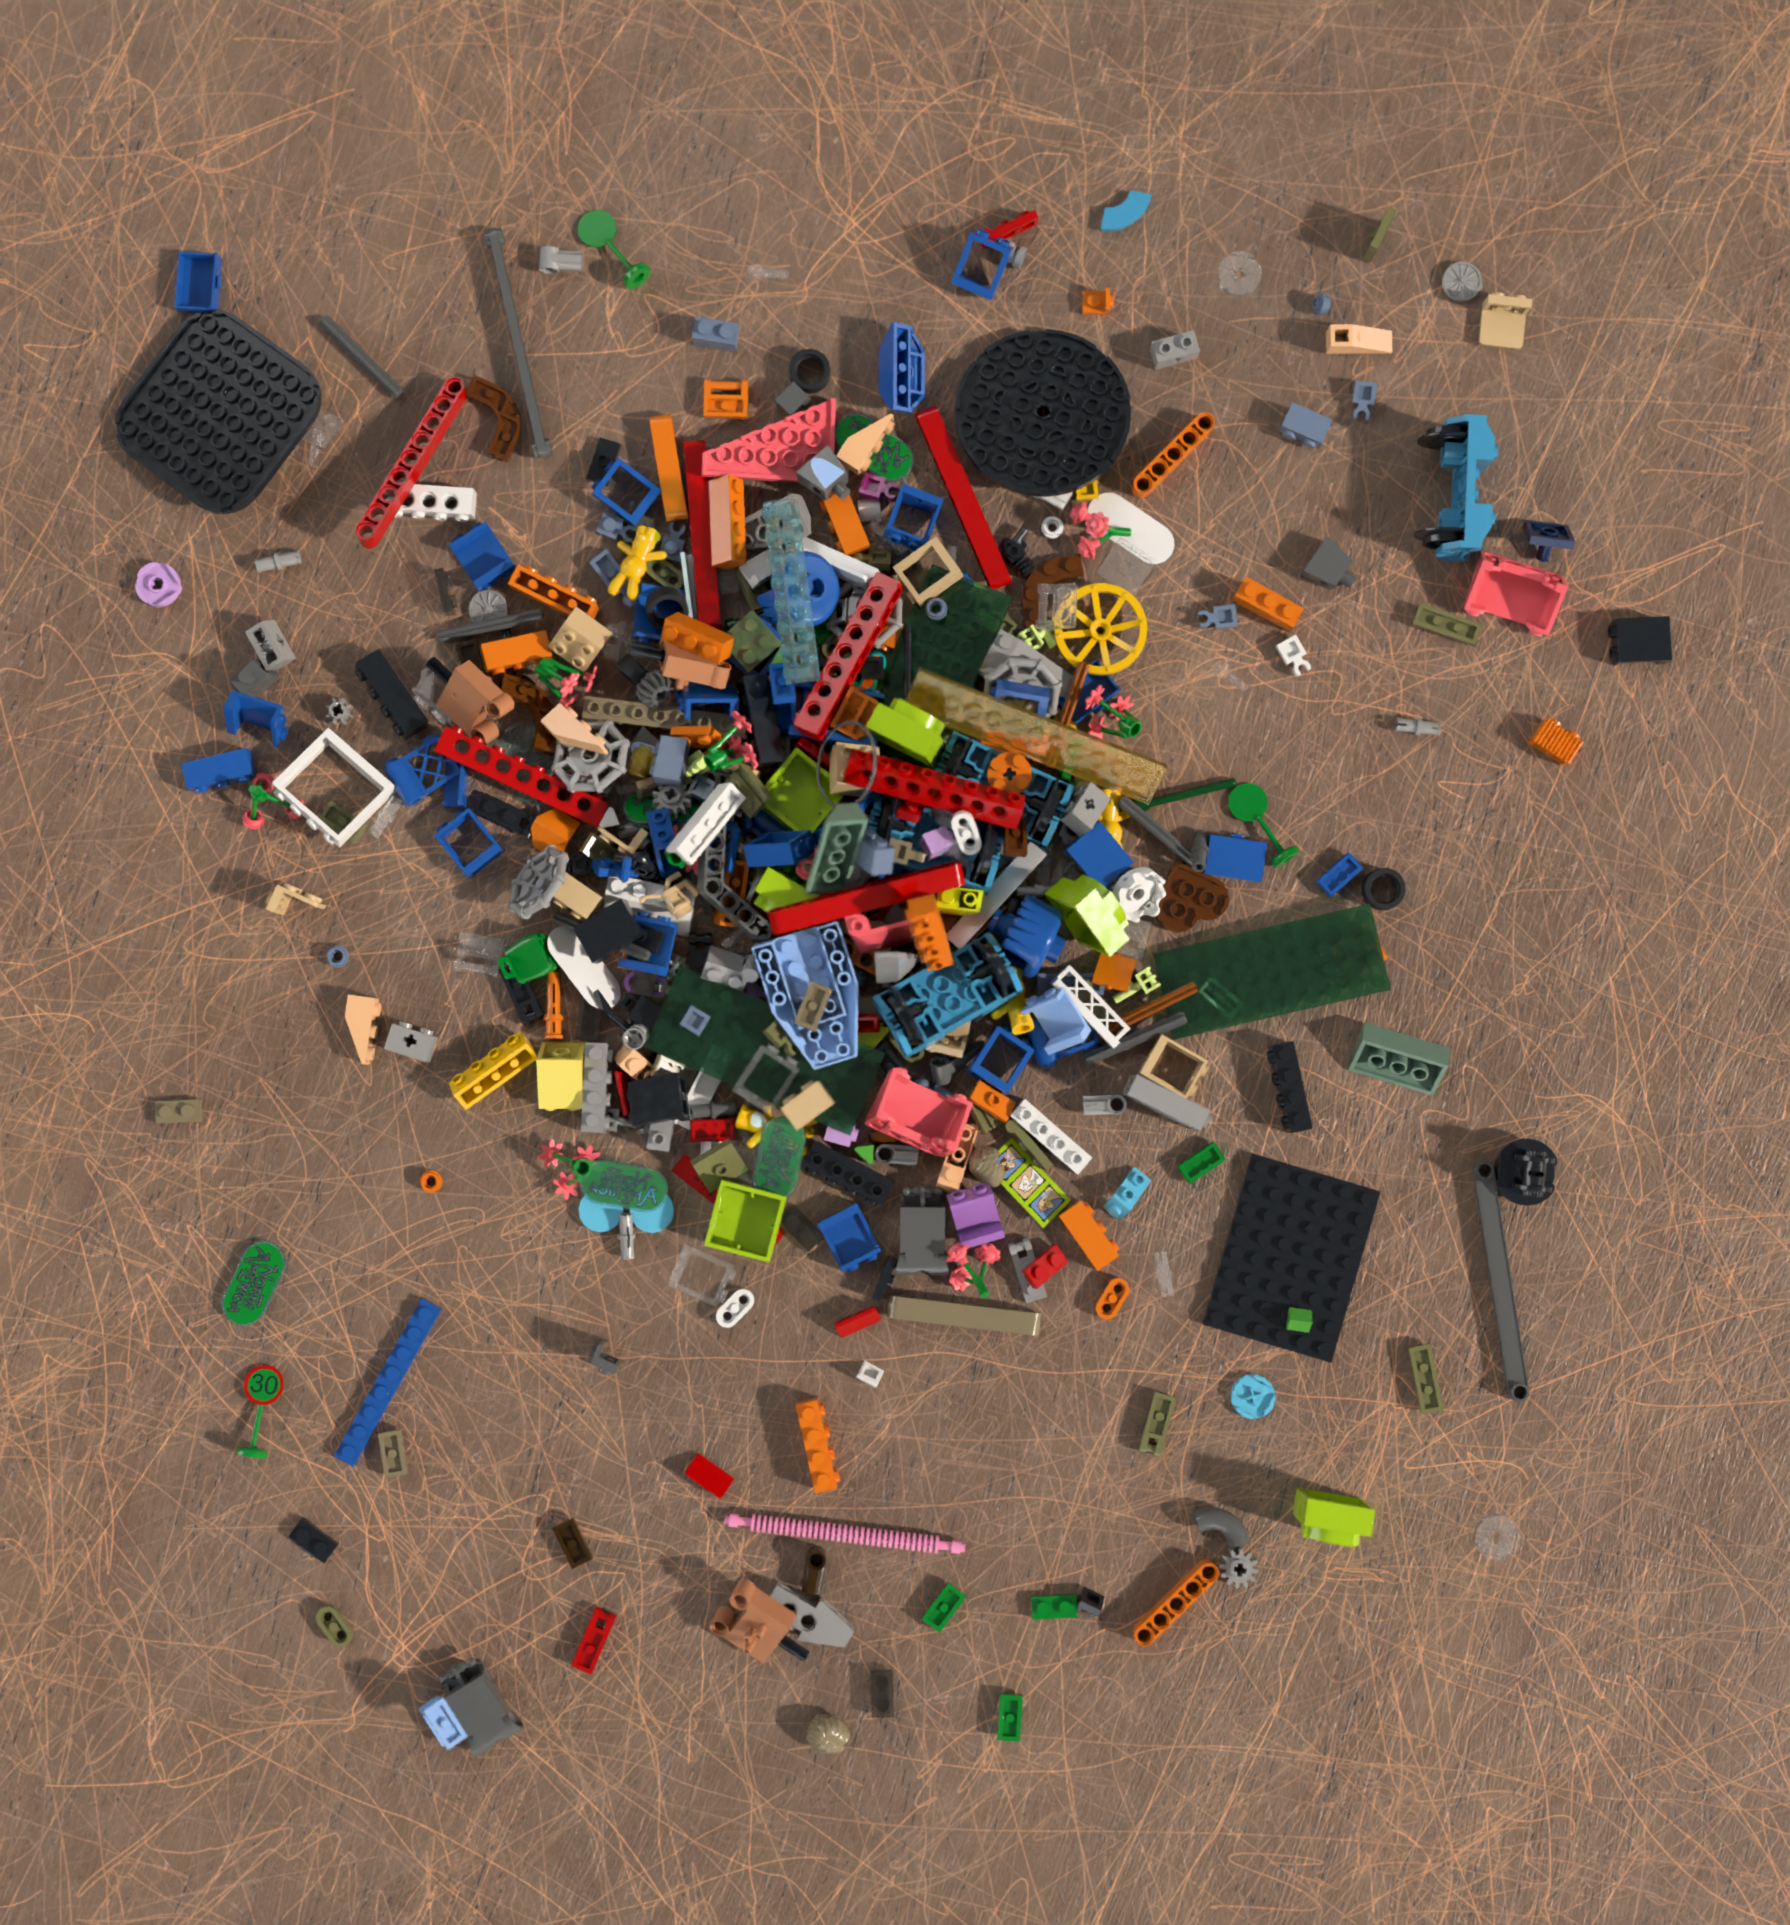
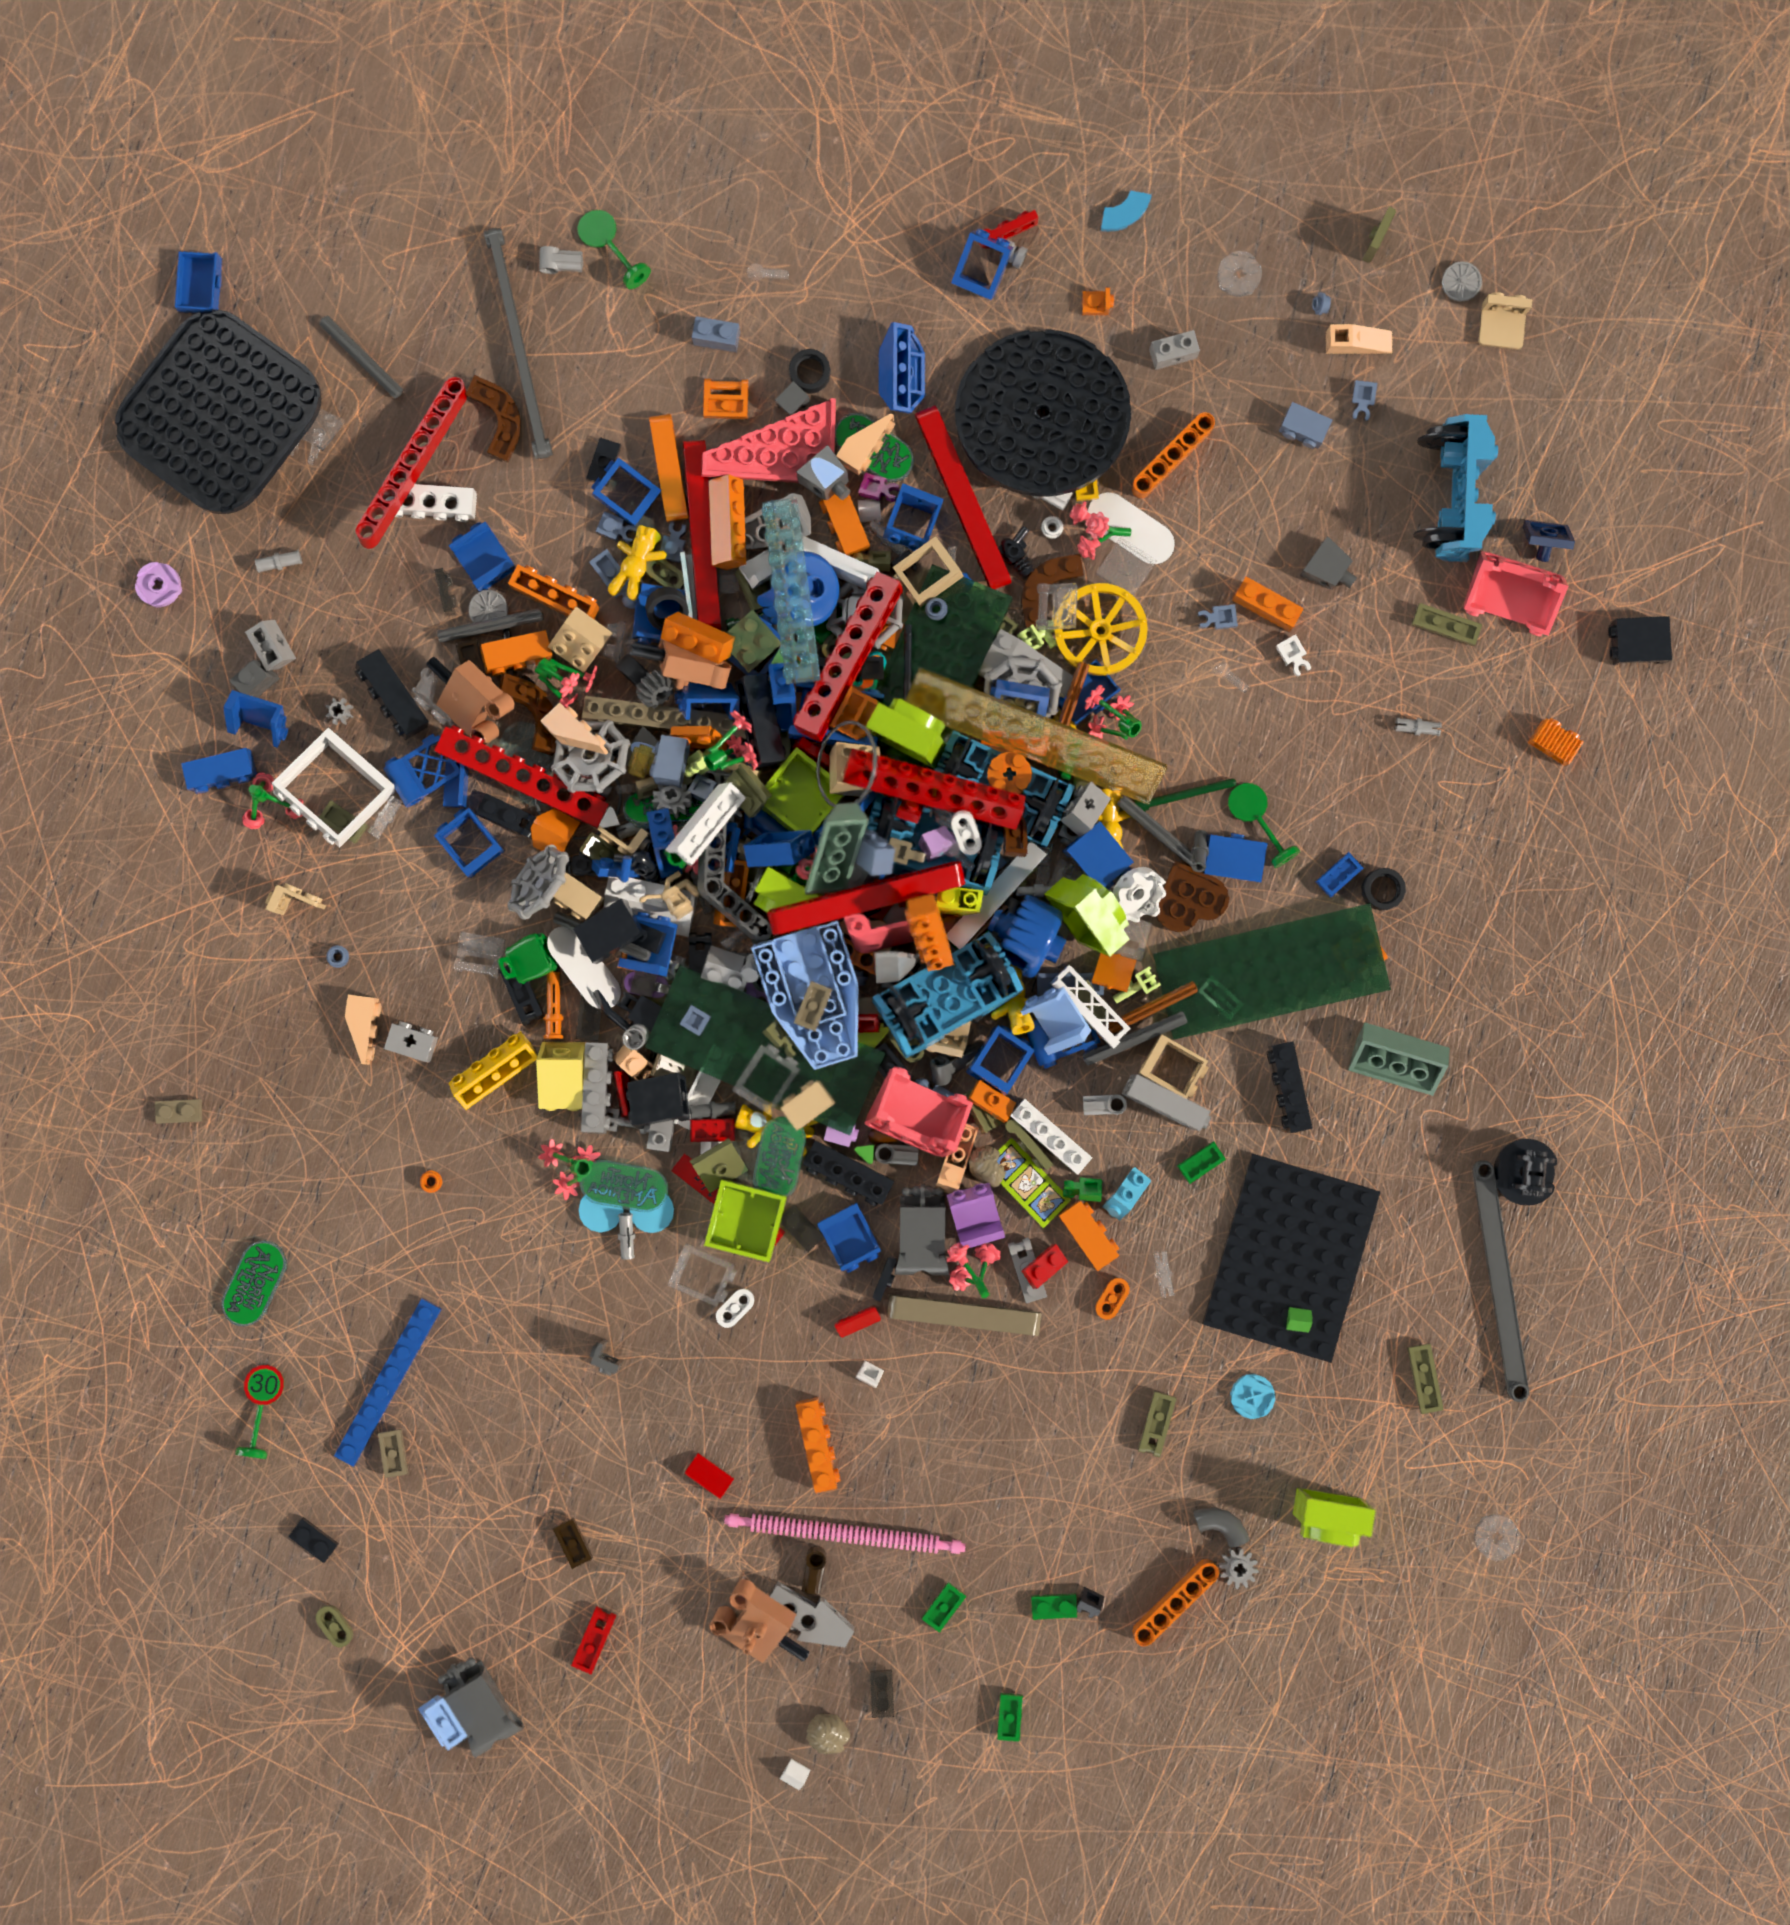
none -> white slope [780,1758,810,1790]
none -> green plate [1063,1177,1102,1202]

